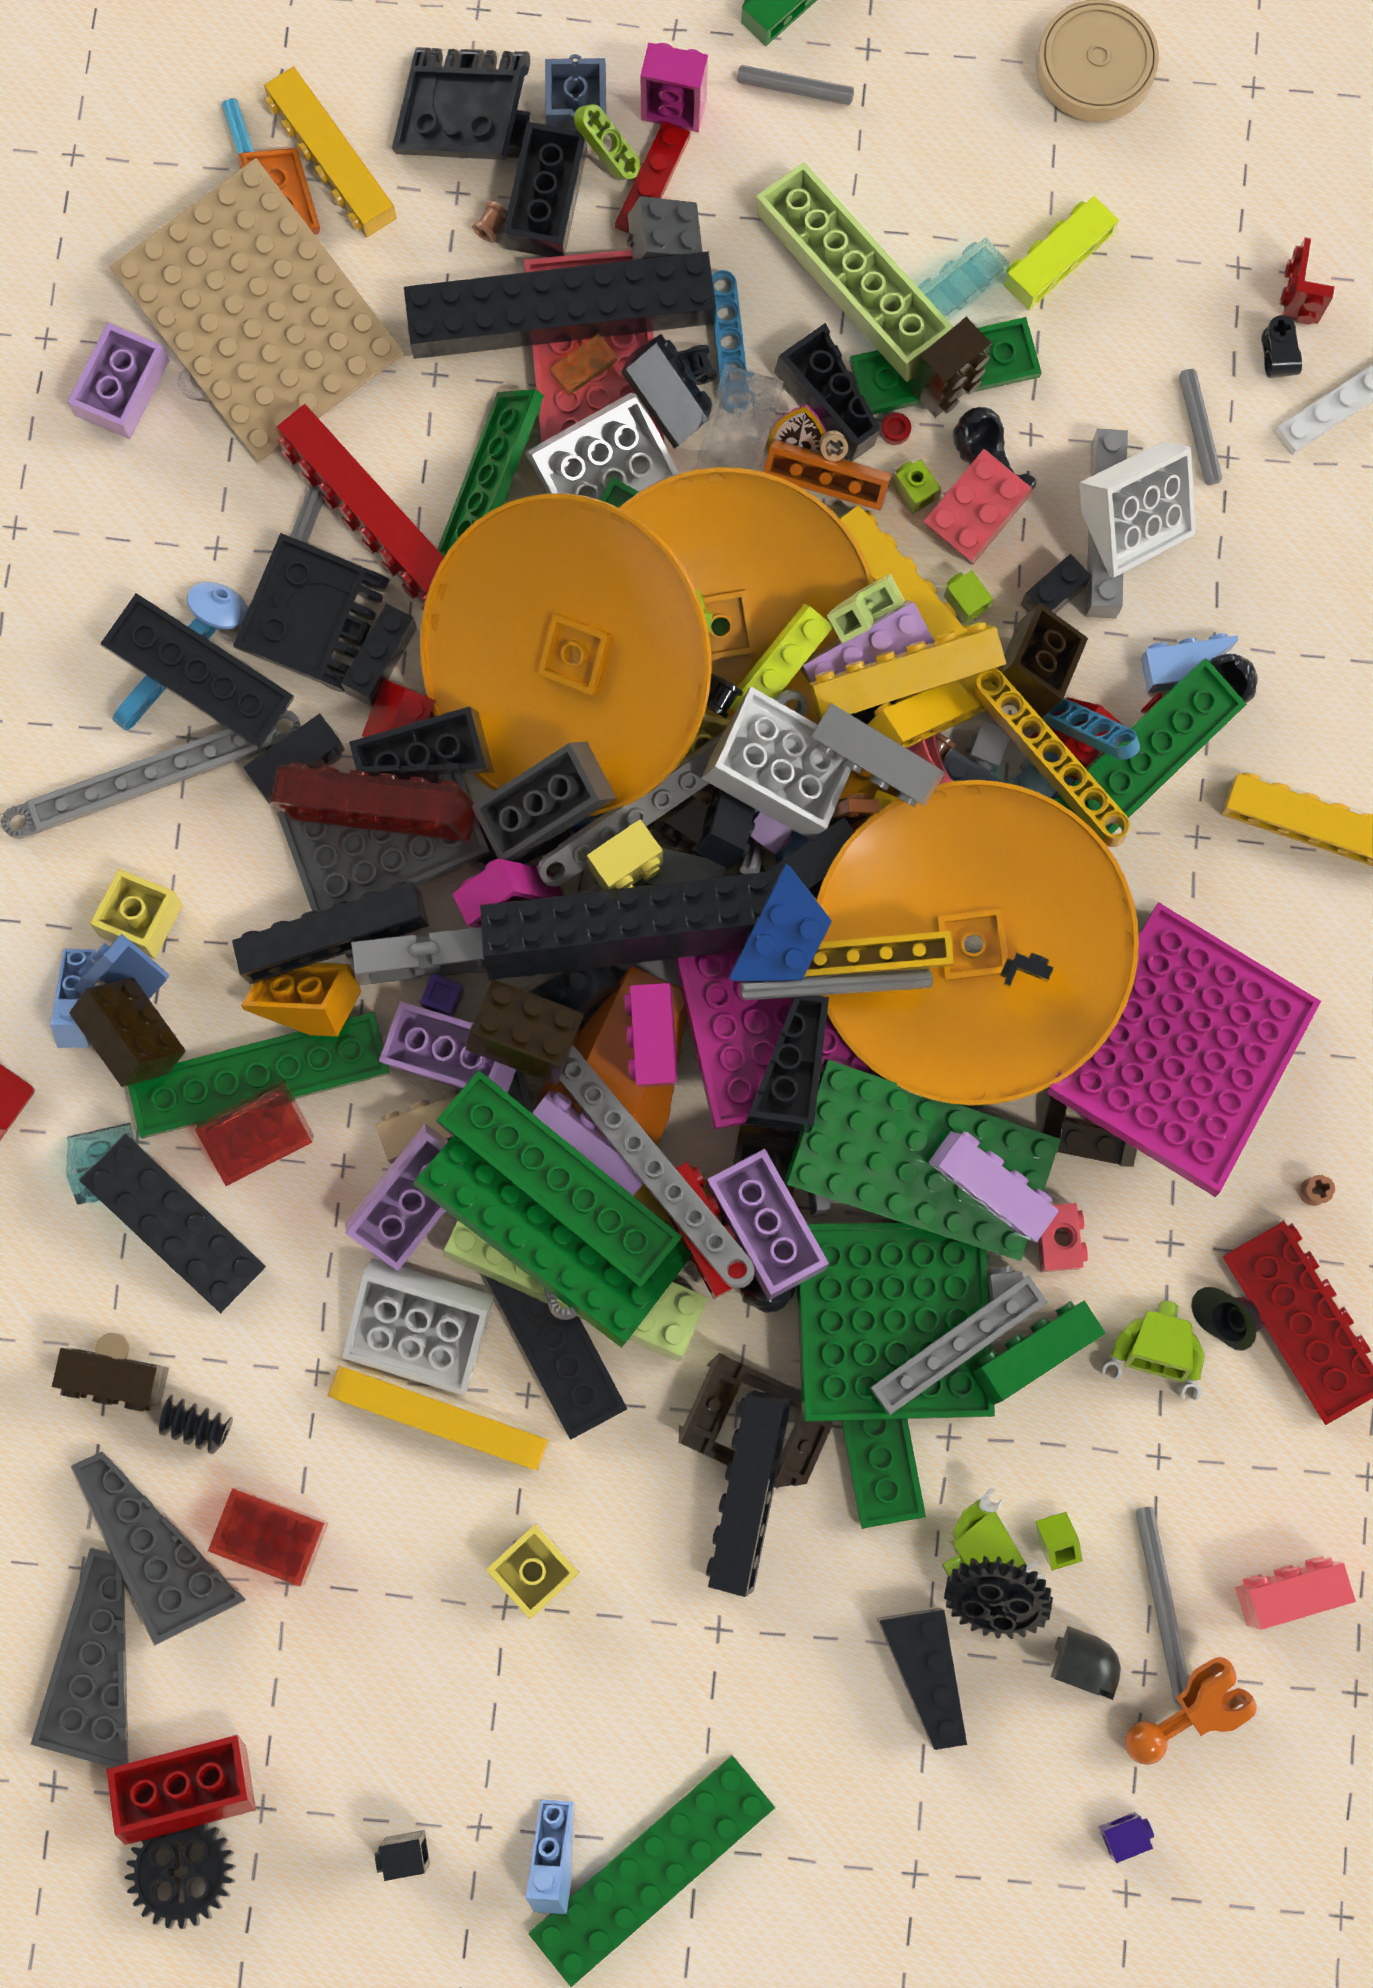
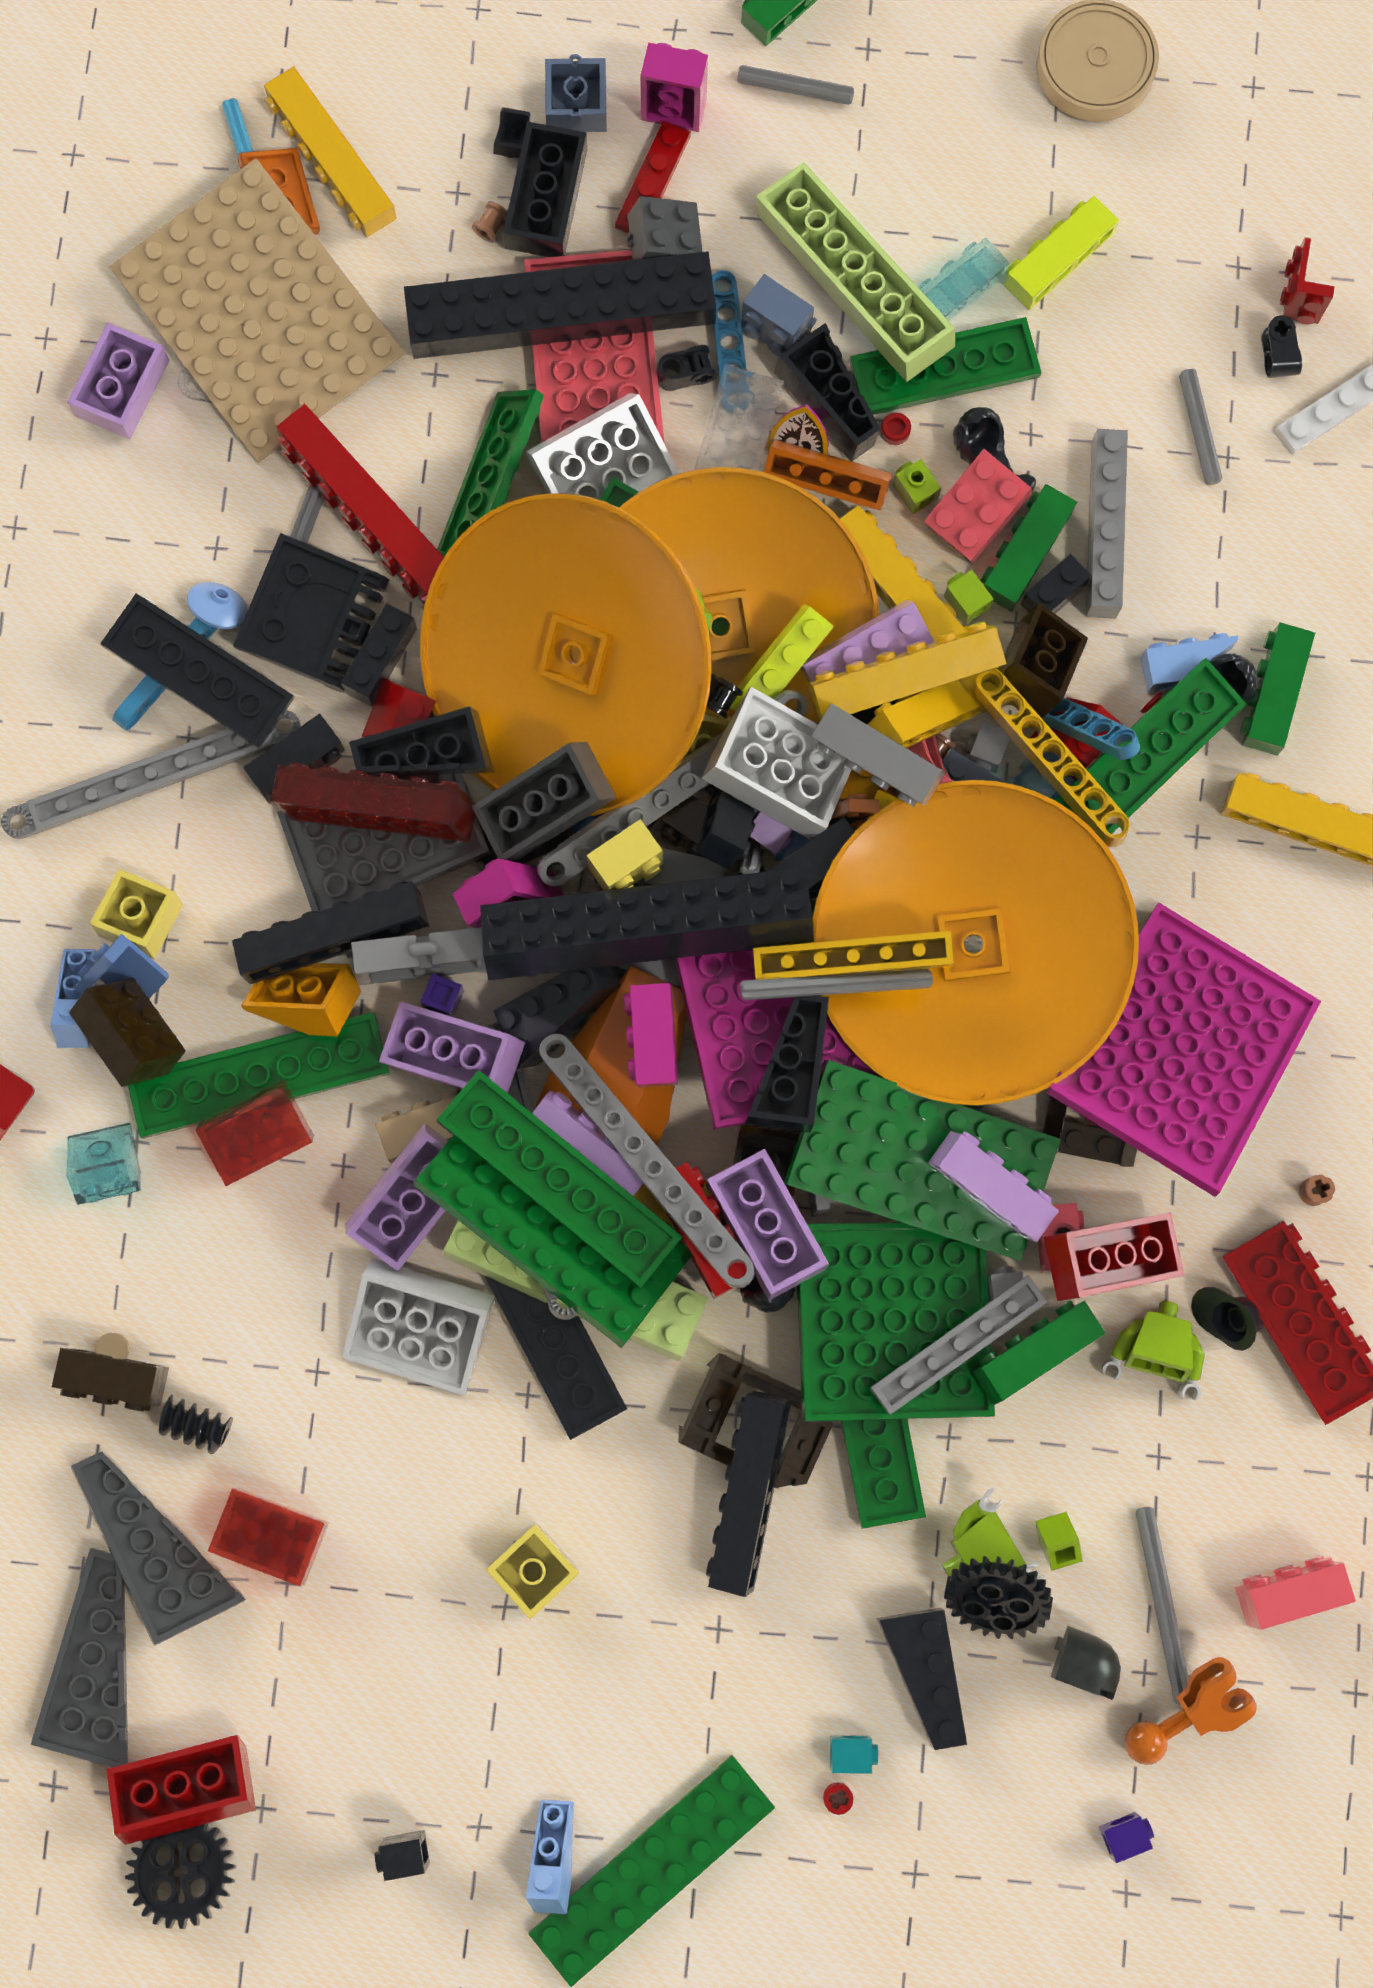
black plate [79,1133,266,1314] -> none
yellow beam [327,1365,549,1471] -> none
black hinge [392,47,531,160] -> none
dark brown brick [465,979,584,1085] -> none
clear yellow plate [550,334,617,396] -> none
lime beam [574,104,640,180] -> none
slope [621,334,713,449] -> none
blue wing [729,863,832,981] -> none
tan bush [819,430,848,462] -> none
yellowish green brick [827,573,905,643] -> none
dark brown brick [911,316,992,418] -> none
black bracket [1000,953,1053,987] -> none
white slope [1079,441,1196,578] -> none
none -> sand blue brick [741,274,817,356]
none -> red bush [823,1782,854,1815]
none -> teal brick [830,1736,878,1774]
none -> green brick [980,484,1077,612]
none -> brick [1044,1212,1185,1301]
none -> green brick [1240,622,1316,756]

